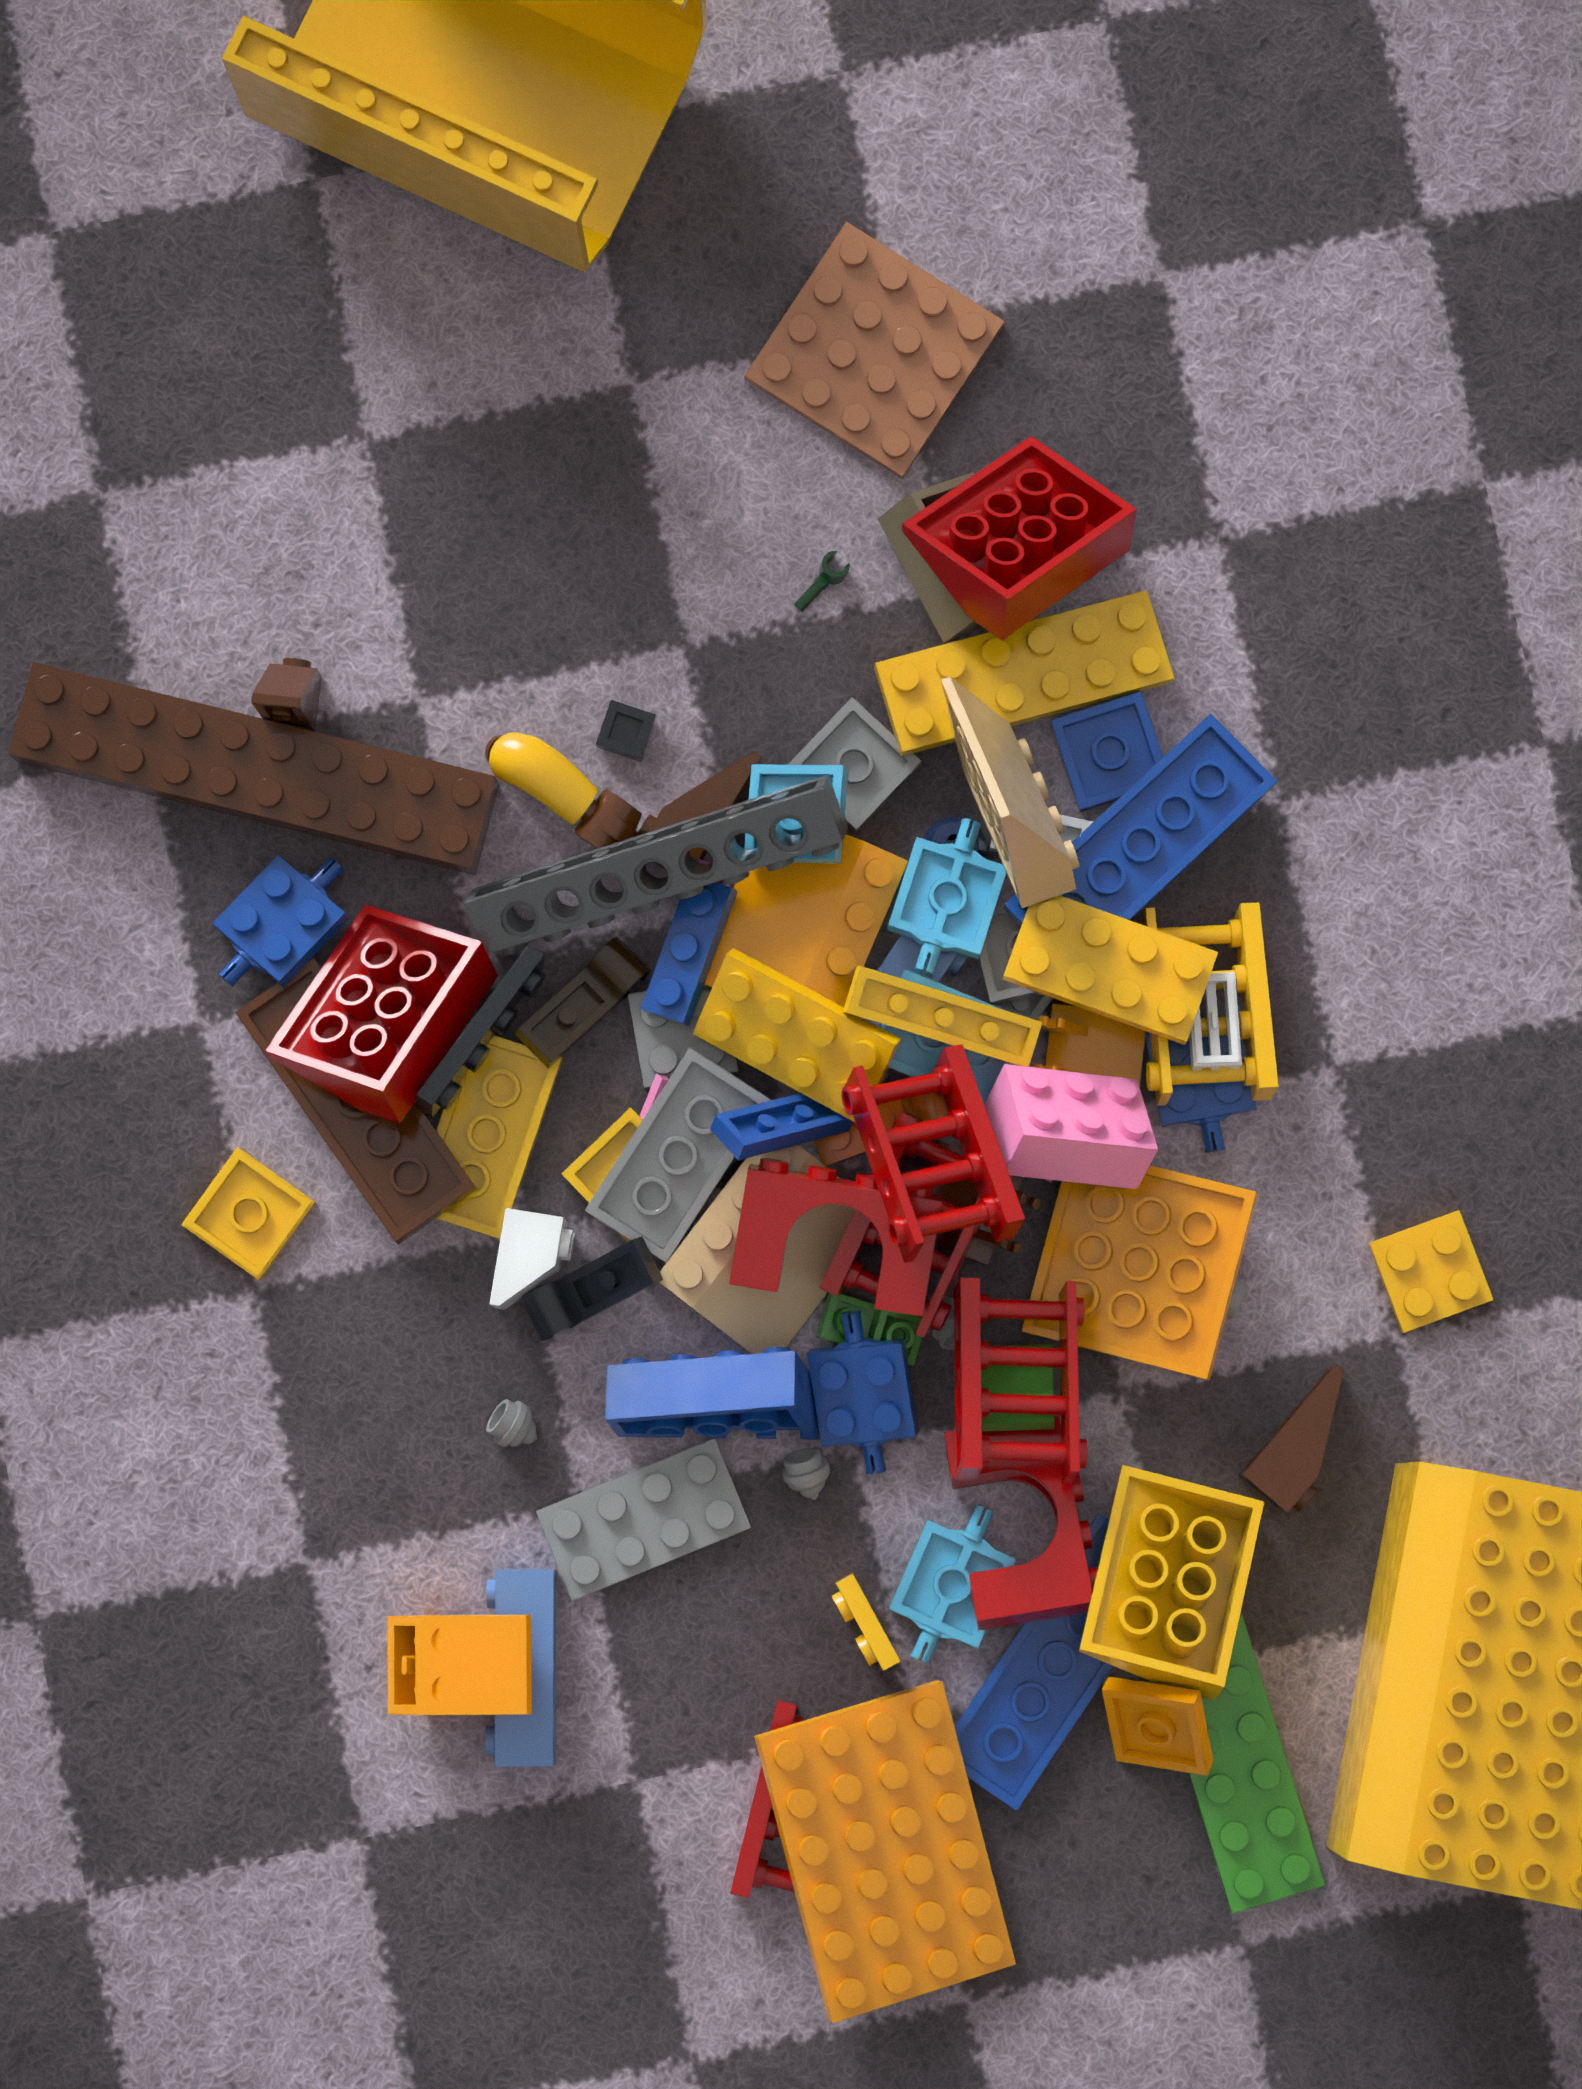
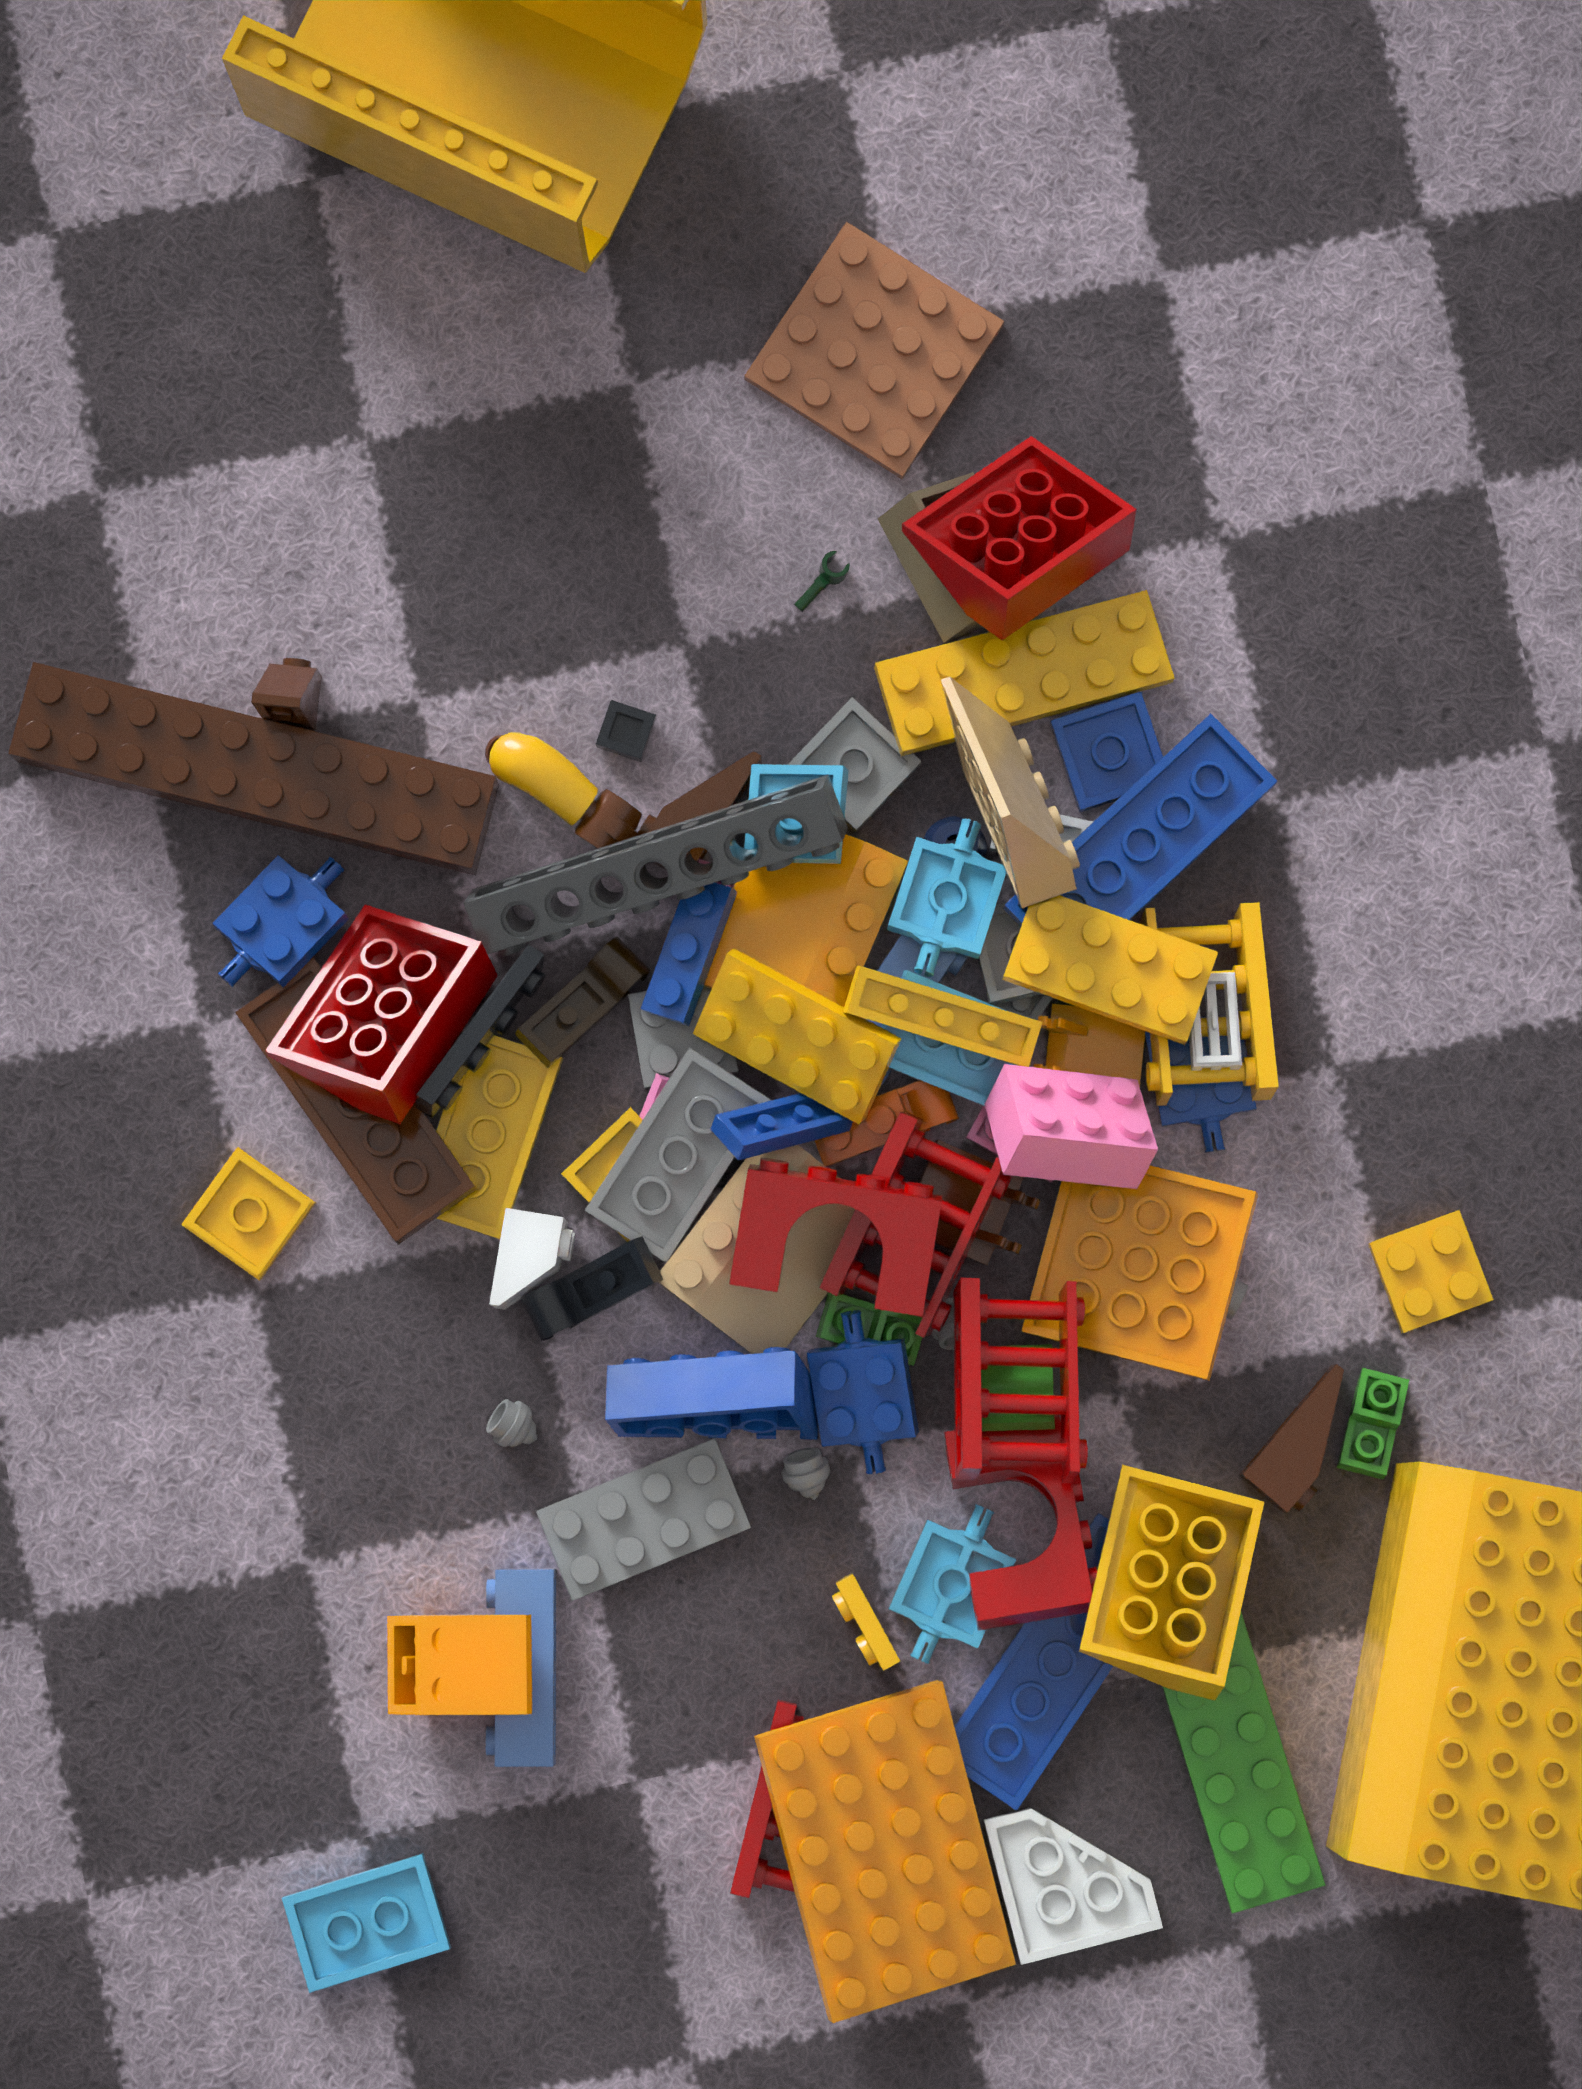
red fence [842,1044,1025,1263] -> none
light orange plate [1102,1676,1214,1776] -> none
none -> medium azure plate [282,1853,451,1993]
none -> white plate [984,1808,1163,1965]
none -> bright green slope [1336,1368,1409,1480]

